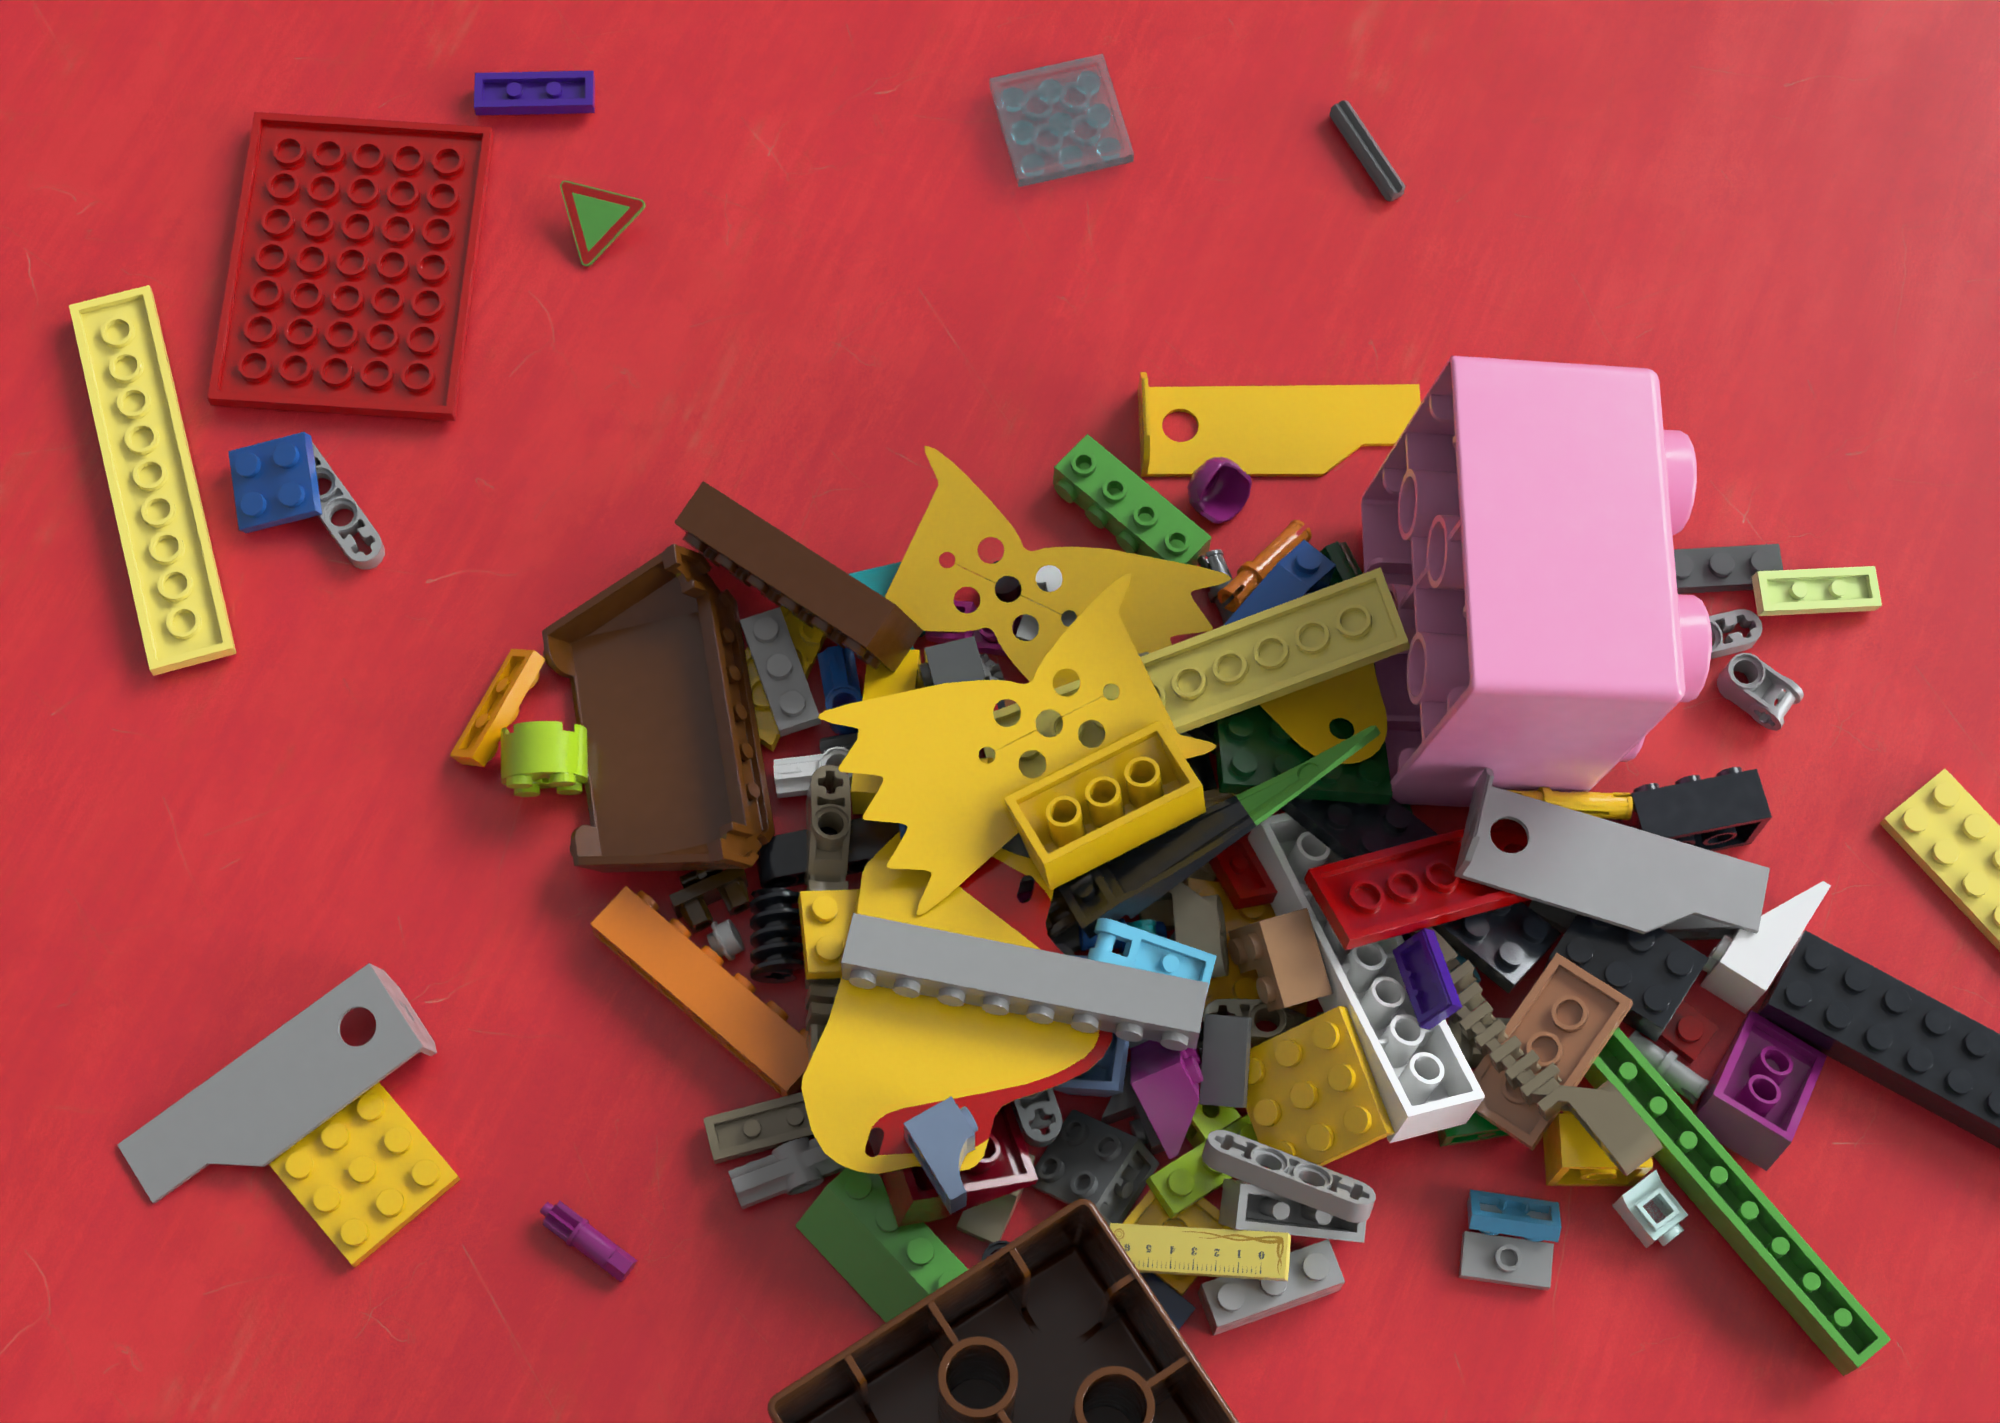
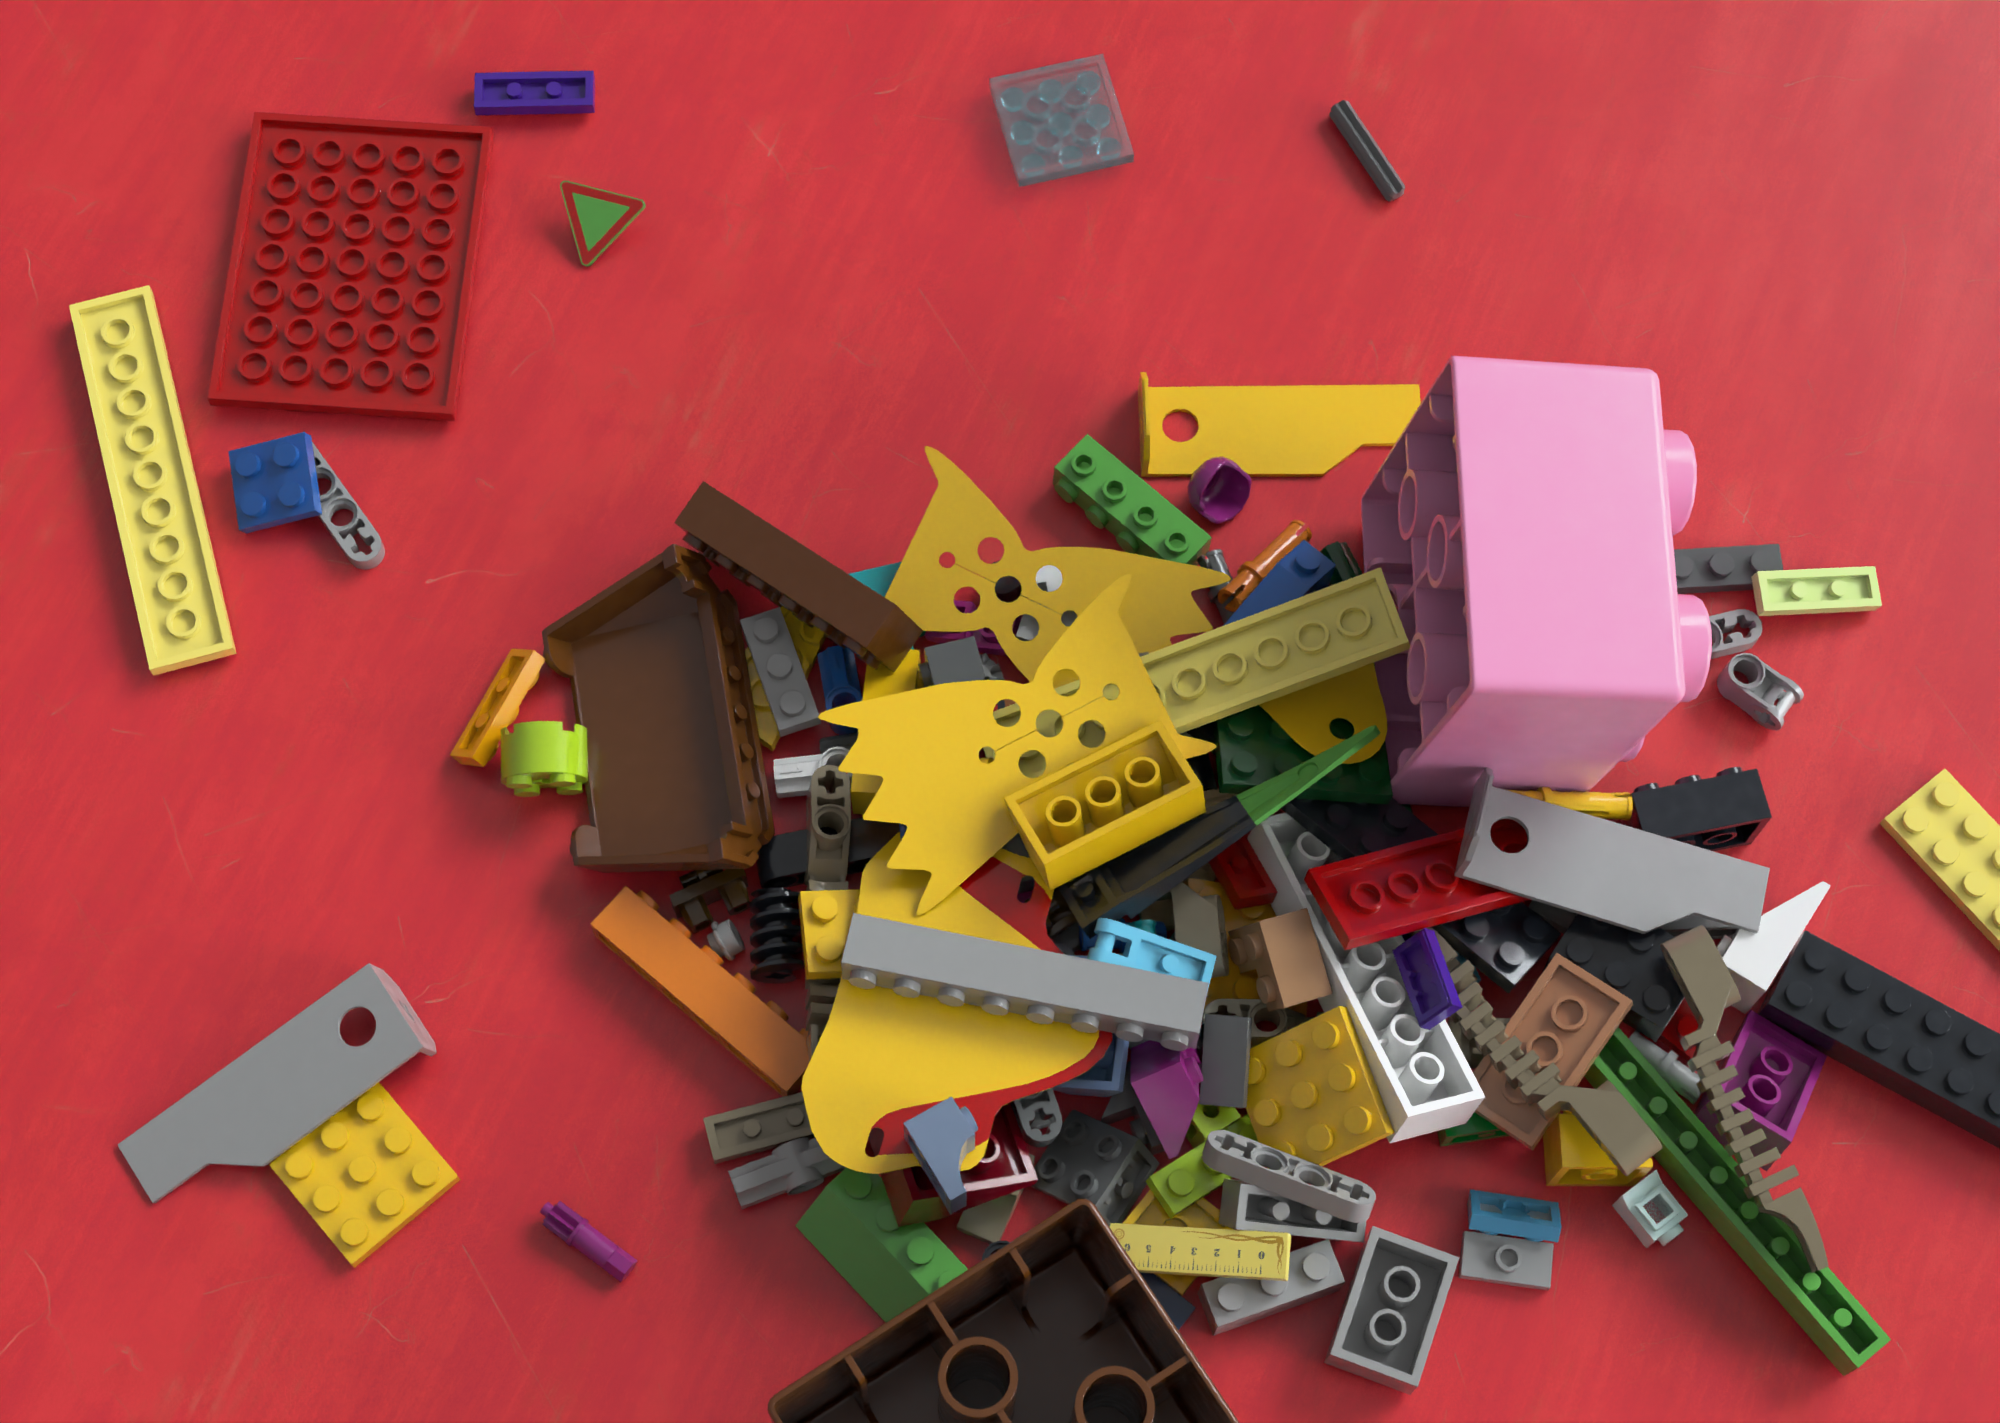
none -> light grey brick [1324,1226,1459,1395]
none -> dark tan piece [1660,925,1829,1273]

